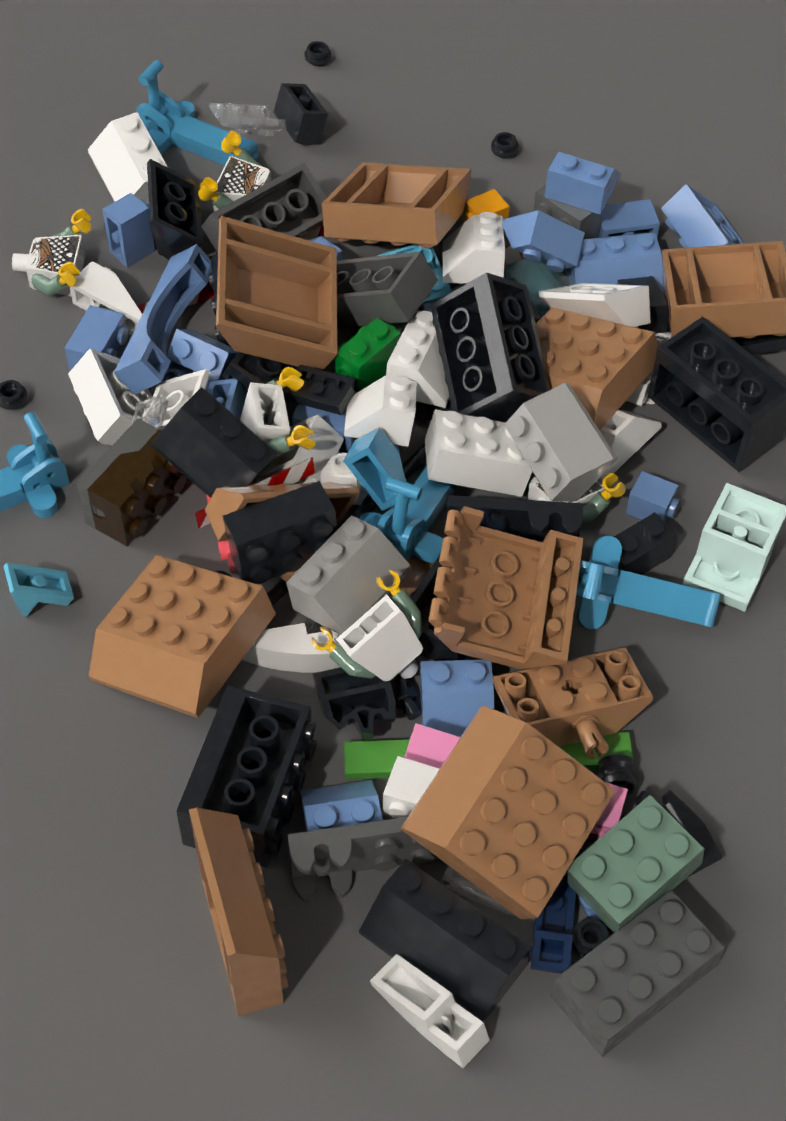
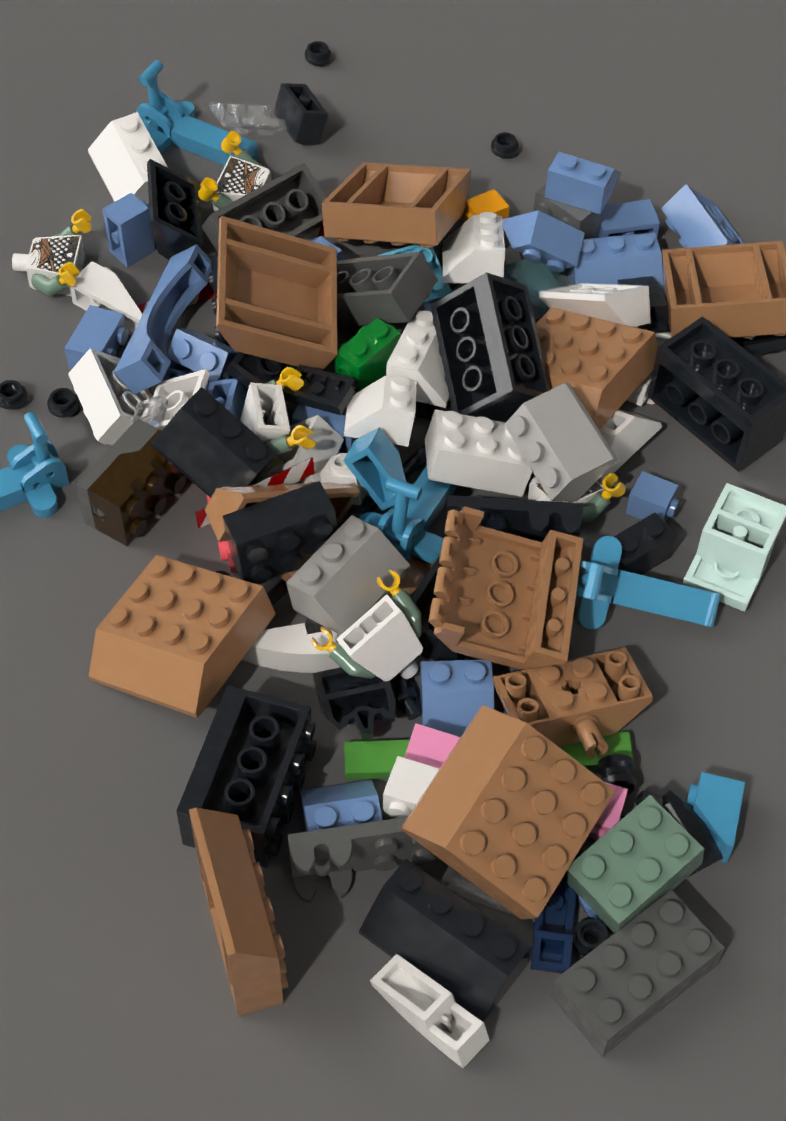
medium azure slope [3,562,74,617] -> none
none -> black plate [47,388,79,418]
none -> dark azure slope [686,772,745,863]

